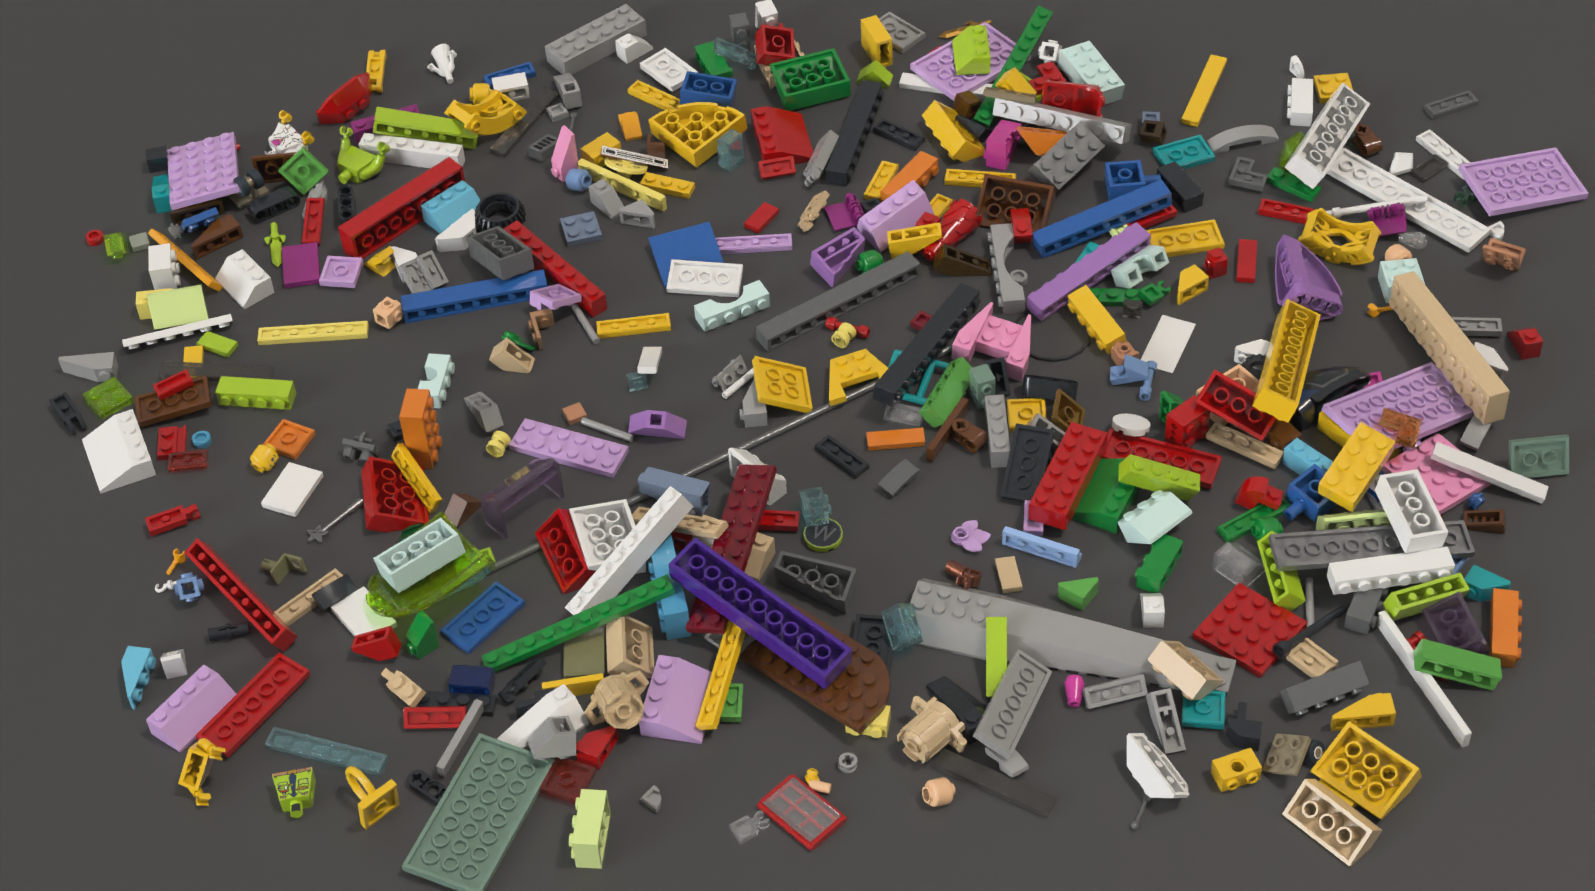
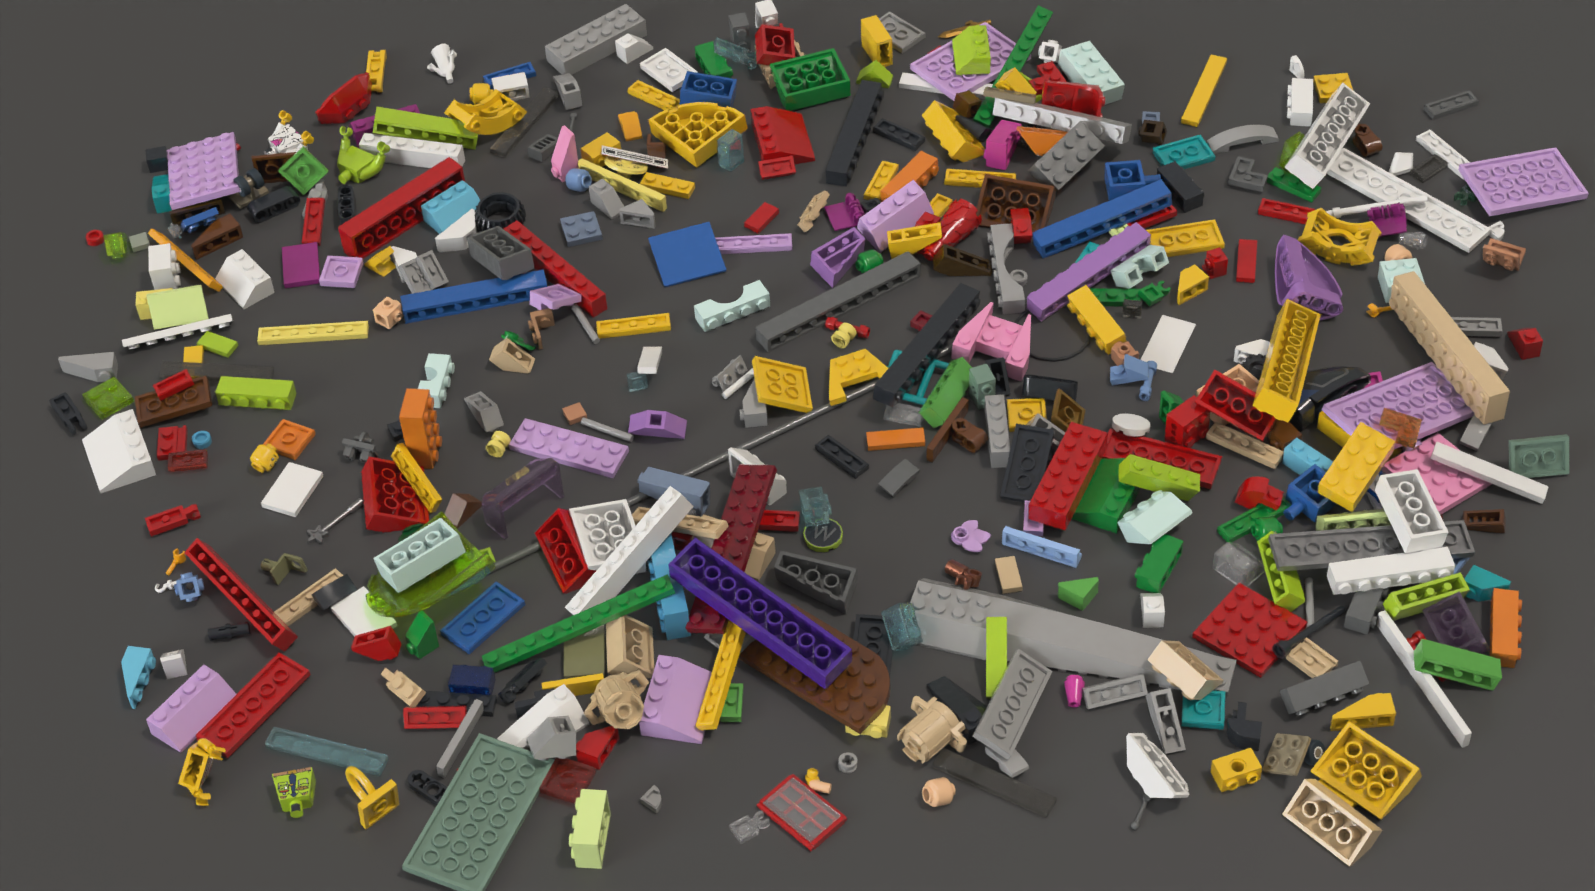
lime sword [264,222,286,267] -> none
light grey tile [546,102,569,122] -> none
white tile [667,260,743,297] -> none
light grey hinge [803,130,839,187] -> none
blue plate [1467,492,1486,510] -> none

